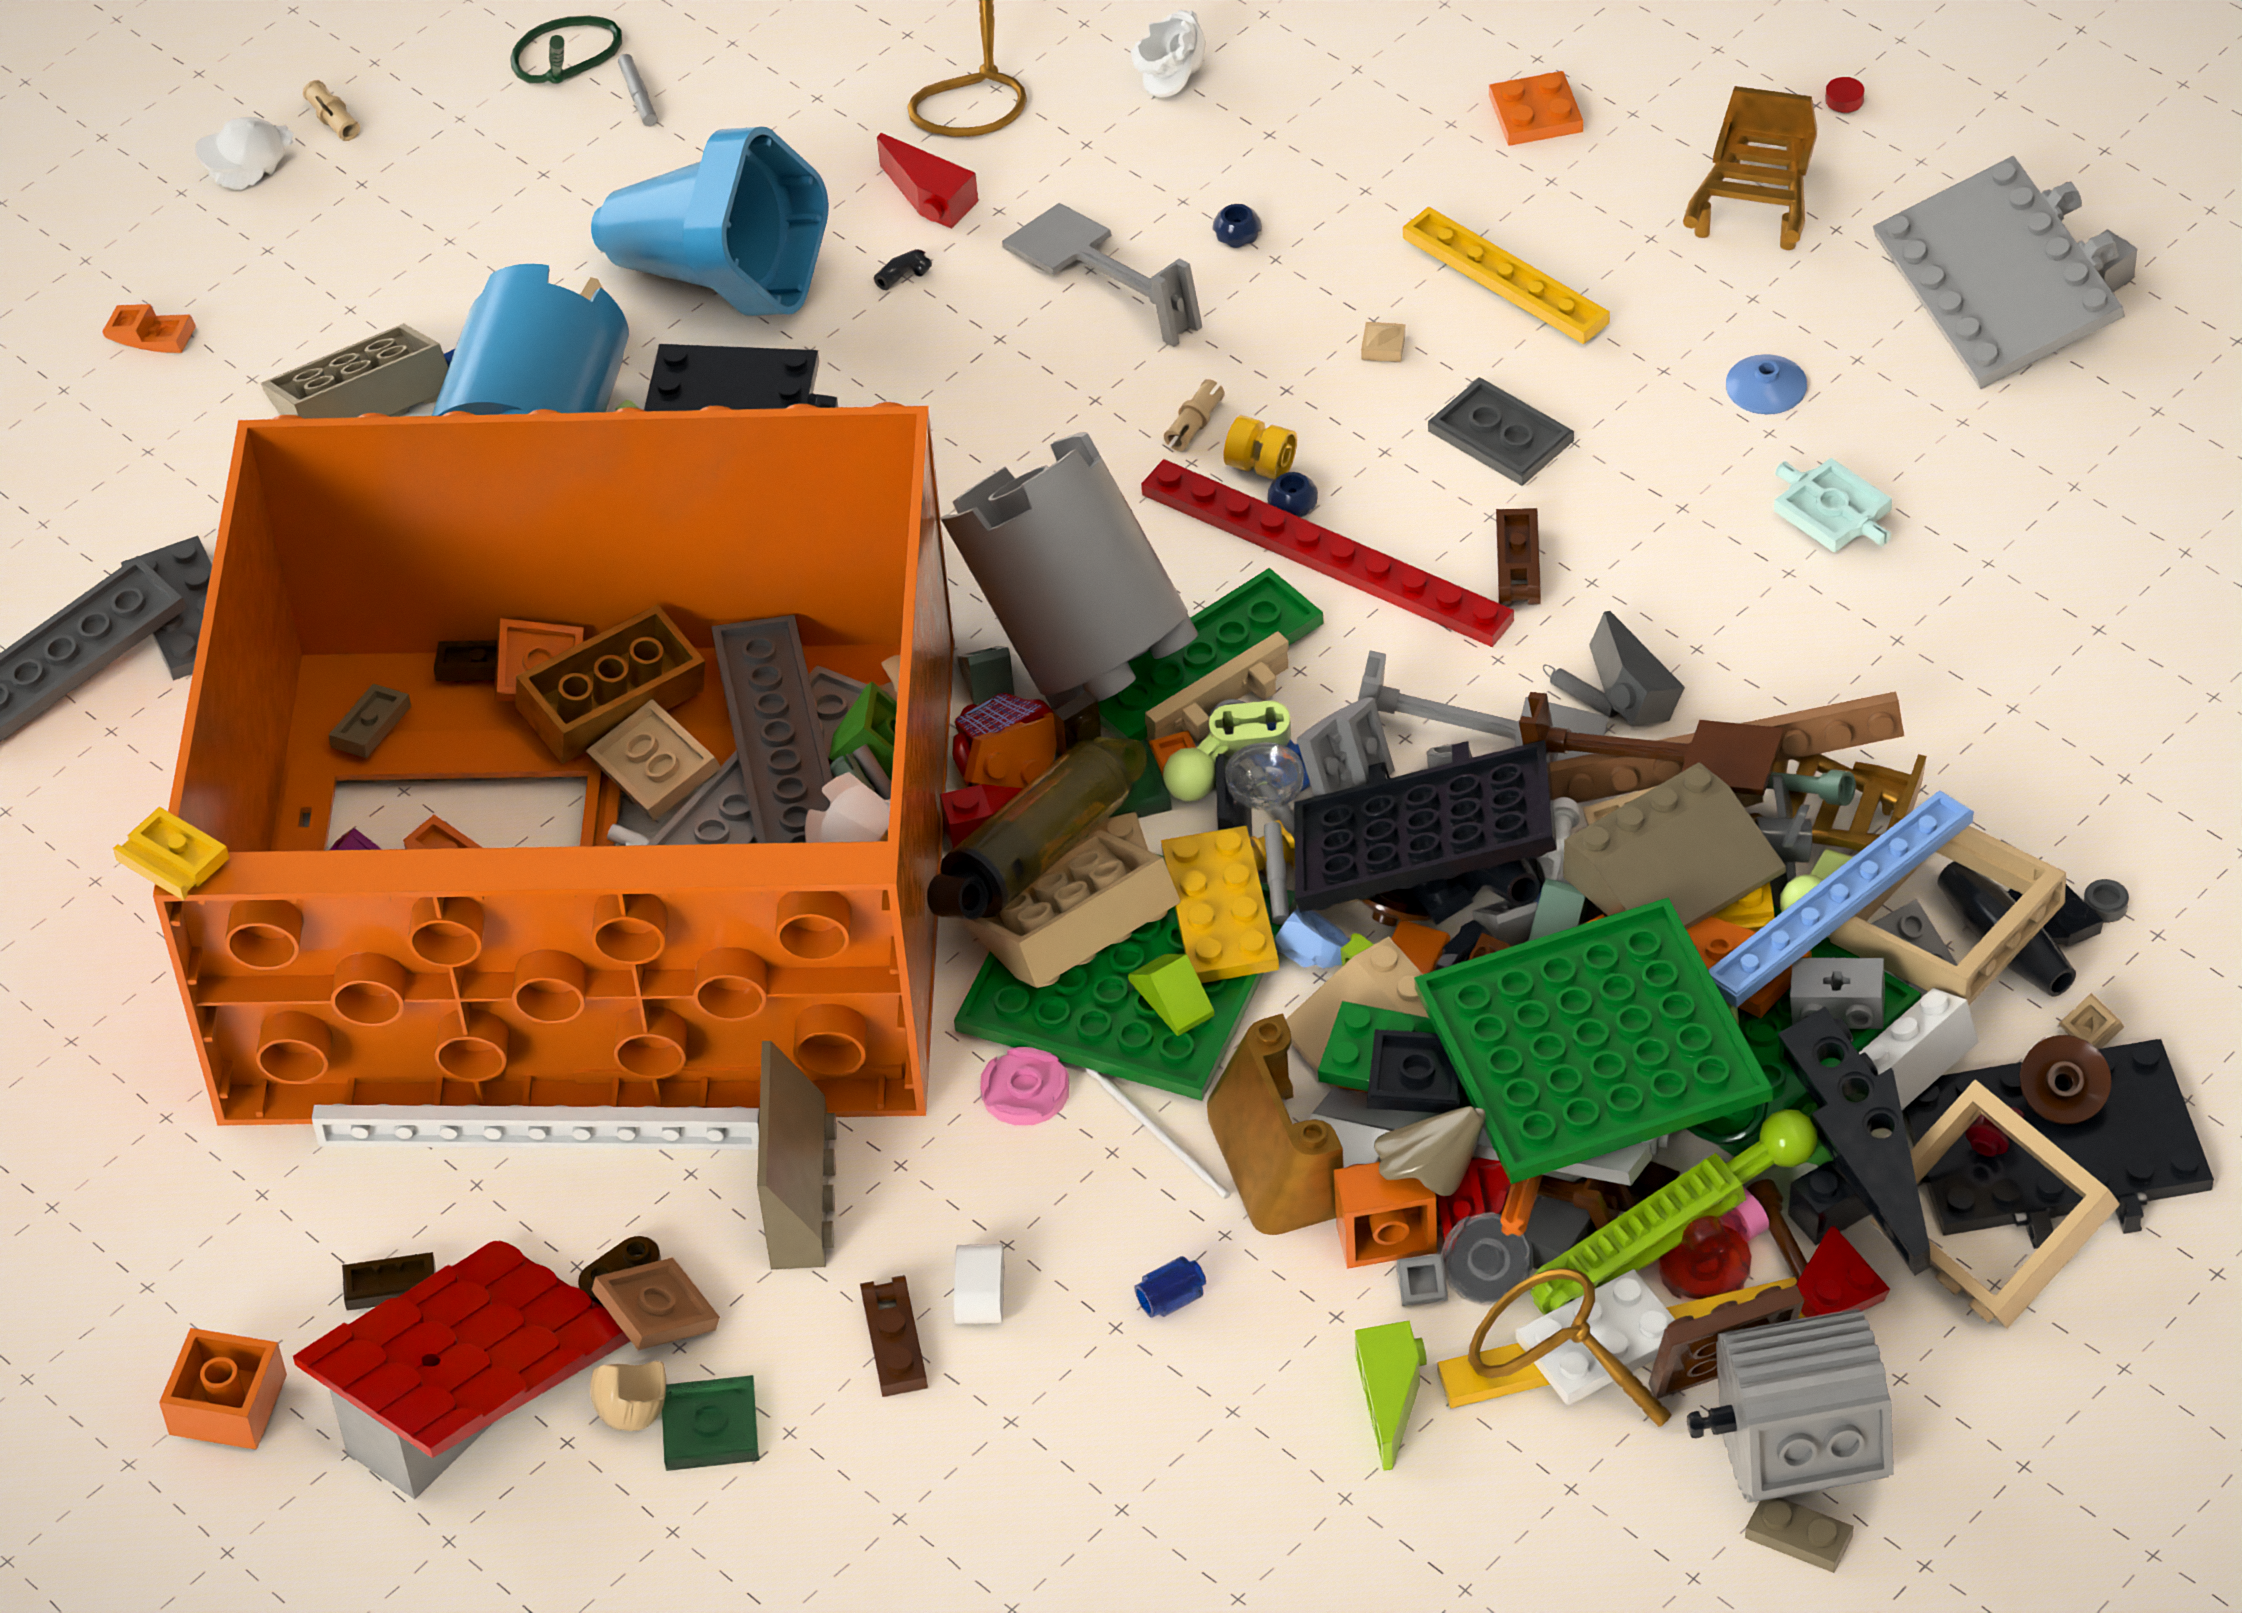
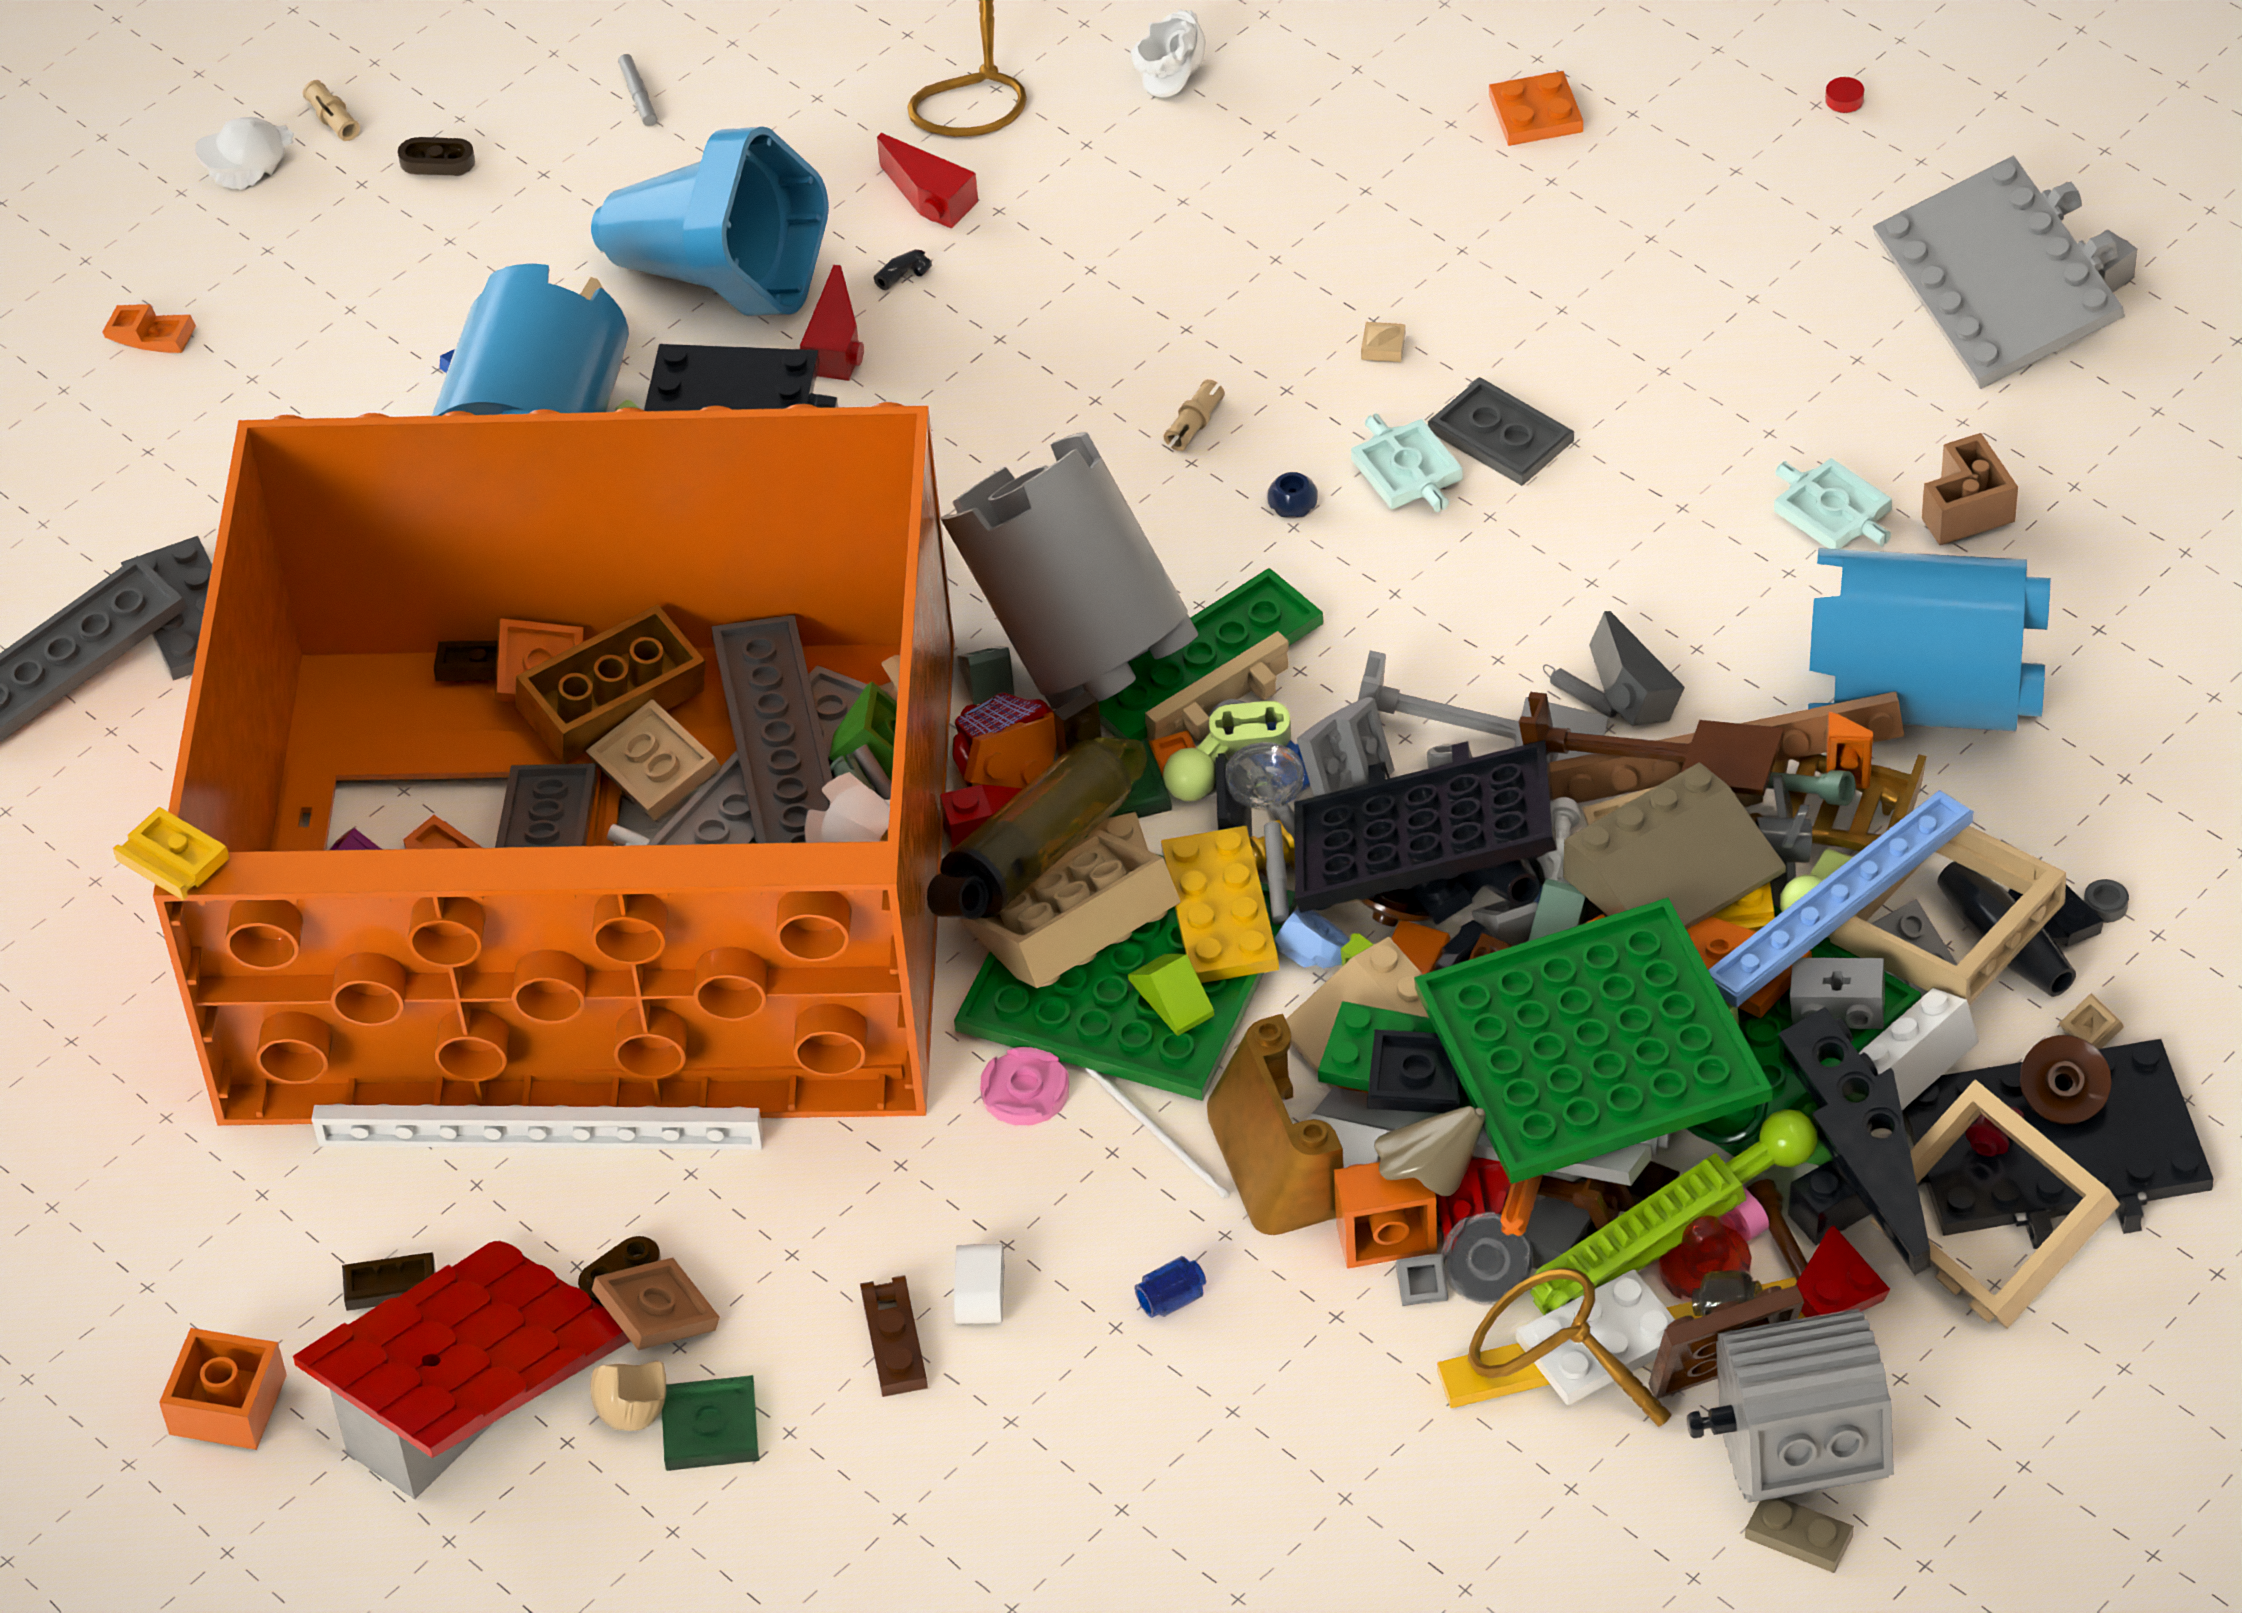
dark tan slope [261,323,448,419] -> none
dark tan plate [329,684,411,758] -> none
dark green piece [510,15,622,84] -> none
dark tan slope [757,1041,837,1270] -> none
light grey piece [1002,203,1203,347] -> none
red plate [1141,459,1514,648] -> none
dark blue plate [1212,204,1262,248] -> none
yellow wheel [1223,415,1297,480] -> none
lime slope [1354,1320,1427,1471] -> none
yellow plate [1403,206,1610,344] -> none
reddish brown plate [1496,508,1541,605] -> none
pearl gold hand [1683,86,1818,250] -> none
medium blue dish [1726,354,1807,415] -> none
none -> dark brown plate [397,137,475,176]
none -> dark grey plate [495,763,598,848]
none -> red slope [800,265,864,381]
none -> light aqua plate [1351,413,1463,512]
none -> clear smoke head [1692,1270,1763,1316]
none -> dark azure brick [1808,548,2051,732]
none -> orange slope [1826,712,1873,789]
none -> medium nougat brick [1921,433,2018,545]

